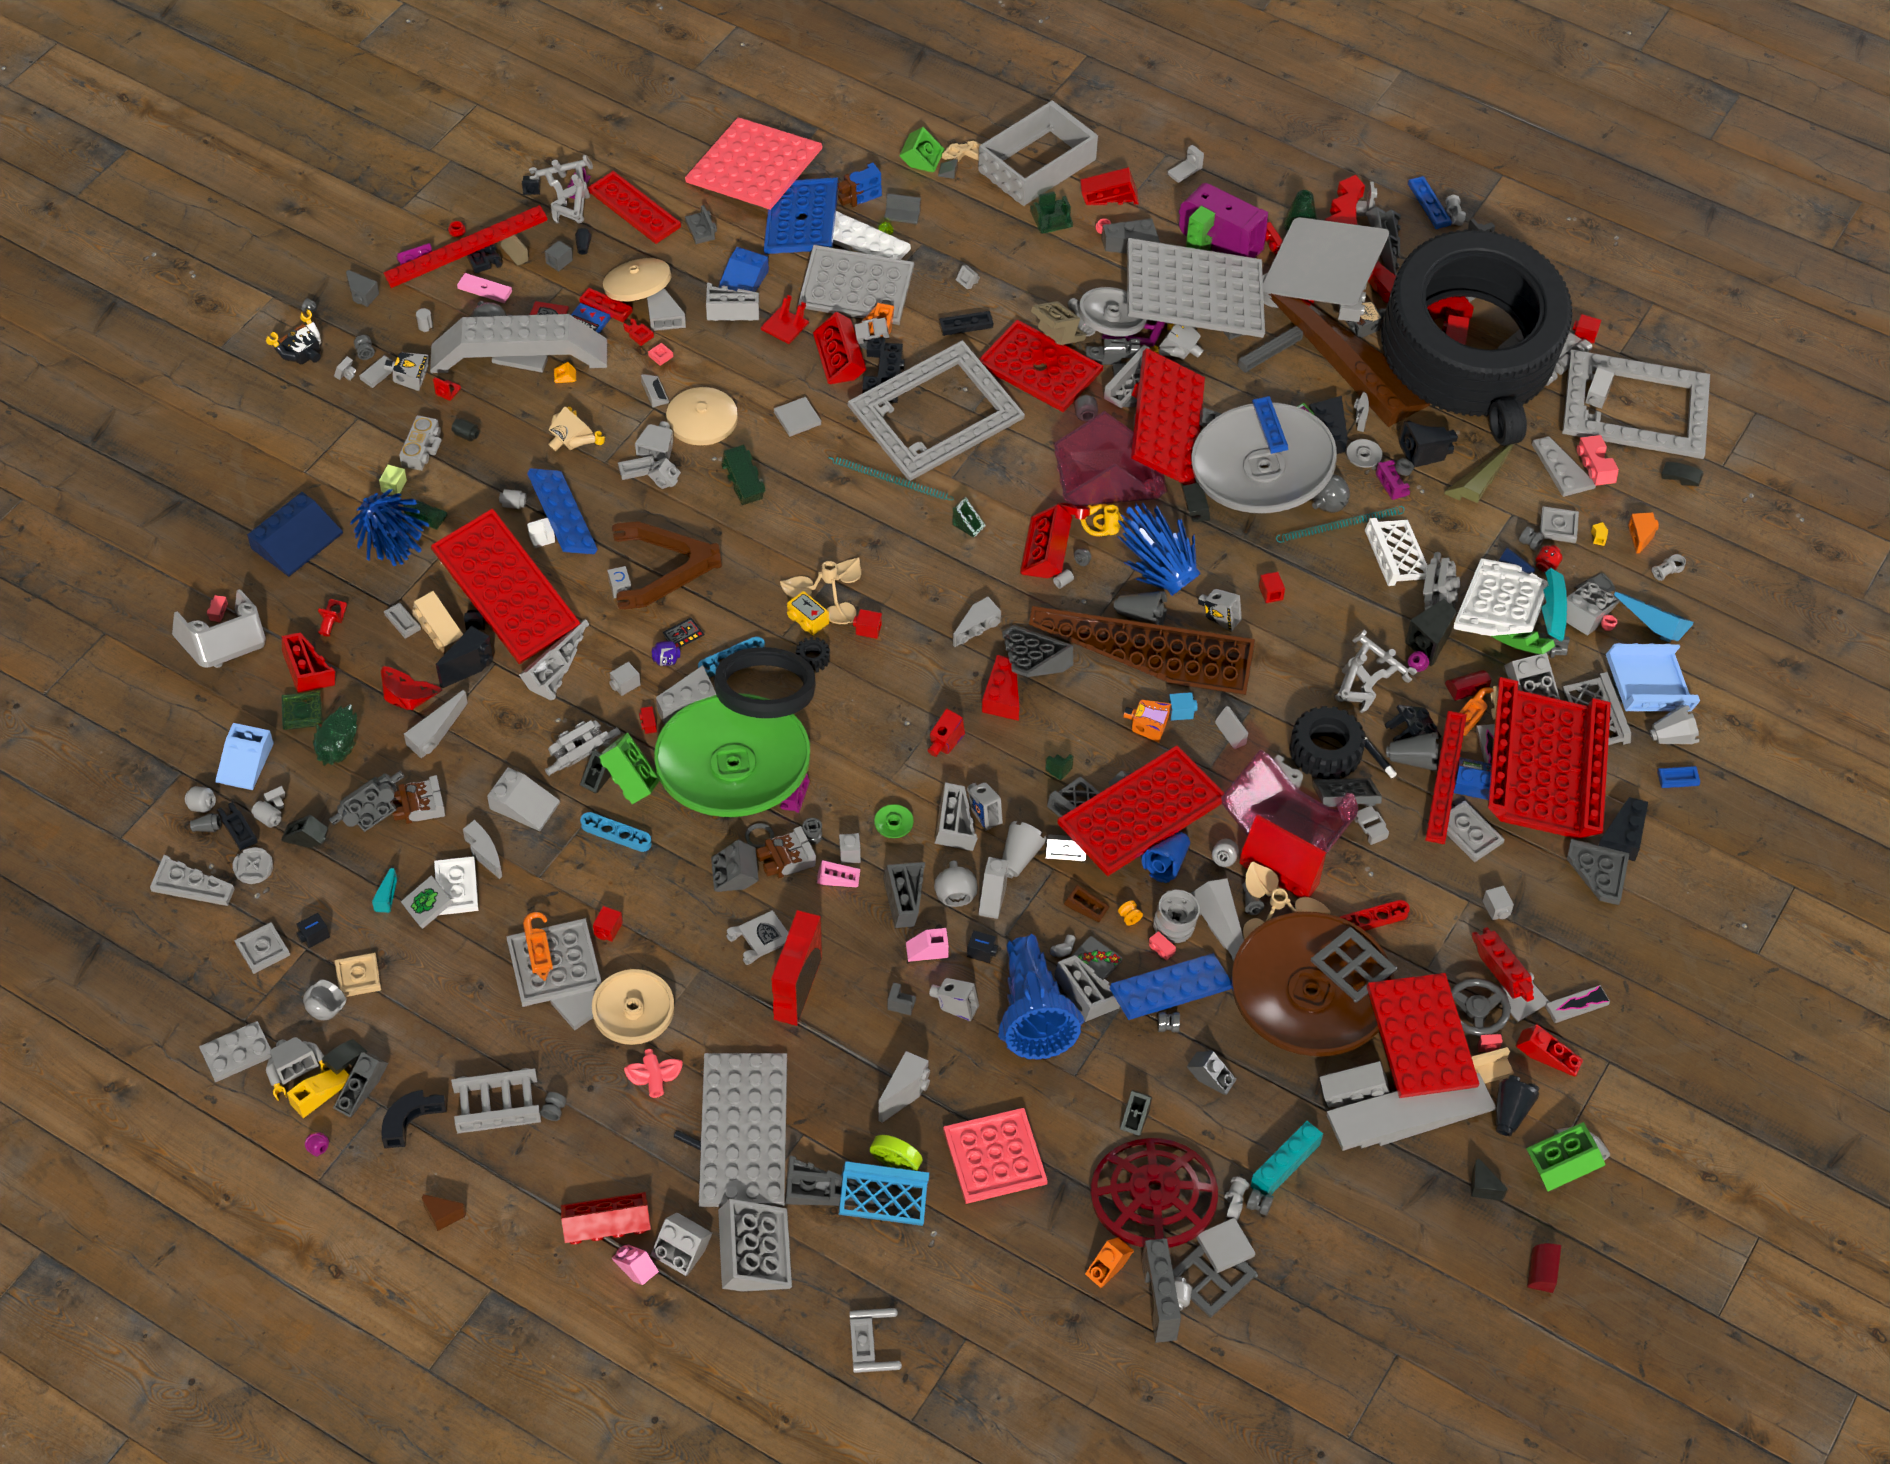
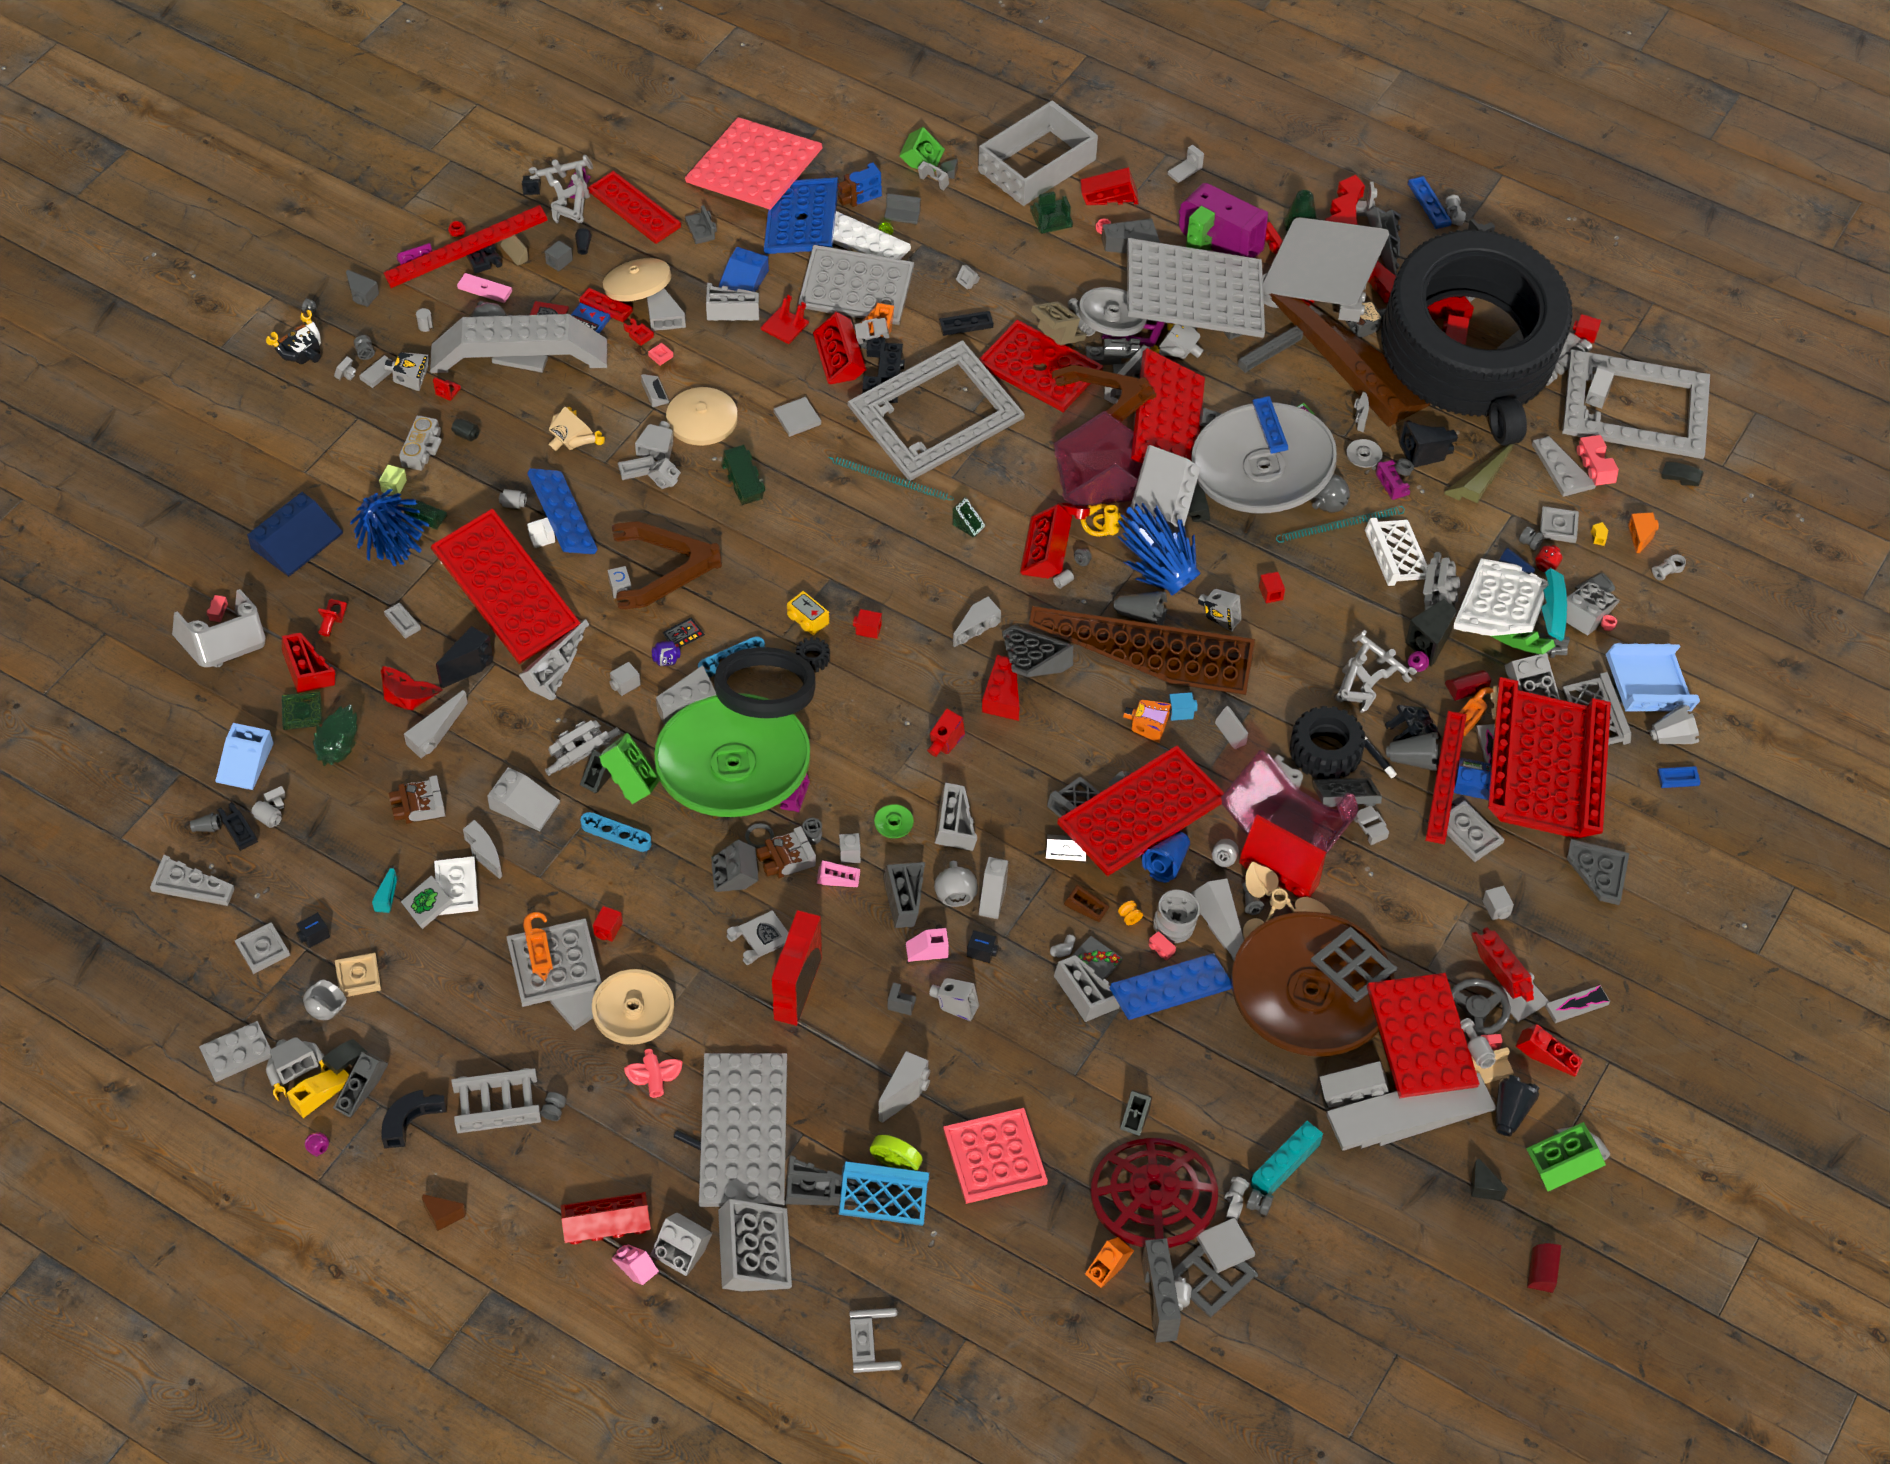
light grey head [185,786,216,813] -> none
light grey tile [233,847,273,884] -> none
pearl dark grey slope [281,815,328,848] -> none
dark grey piece [329,770,405,832] -> none
tan wedge [412,591,463,653] -> none
black panel [464,610,486,630] -> none
light orange slope [554,362,576,383] -> none
red piece [639,706,657,734] -> none
tan plant [780,558,861,624] -> none
tan tile [942,141,982,162] -> none
light grey torso [967,783,1003,831] -> none
blue cone [998,934,1084,1060] -> none
light grey cone [1002,821,1046,878] -> none
clear green panel [1046,754,1074,780] -> none
dark grey head [1074,395,1098,421] -> none
dark grey wheel [1158,1012,1180,1033] -> none
dark grey slope [1187,1051,1236,1095] -> none
black wedge [1309,396,1348,454] -> none
red beam [1340,900,1410,931] -> none
black wedge [1599,797,1648,861] -> none
dark azure wedge [1614,592,1694,642] -> none
none -> light grey piece [918,161,950,191]
none -> reddish brown piece [1052,365,1157,456]
none -> light grey slope [1131,445,1200,533]
none -> light grey piece [1460,1018,1496,1069]

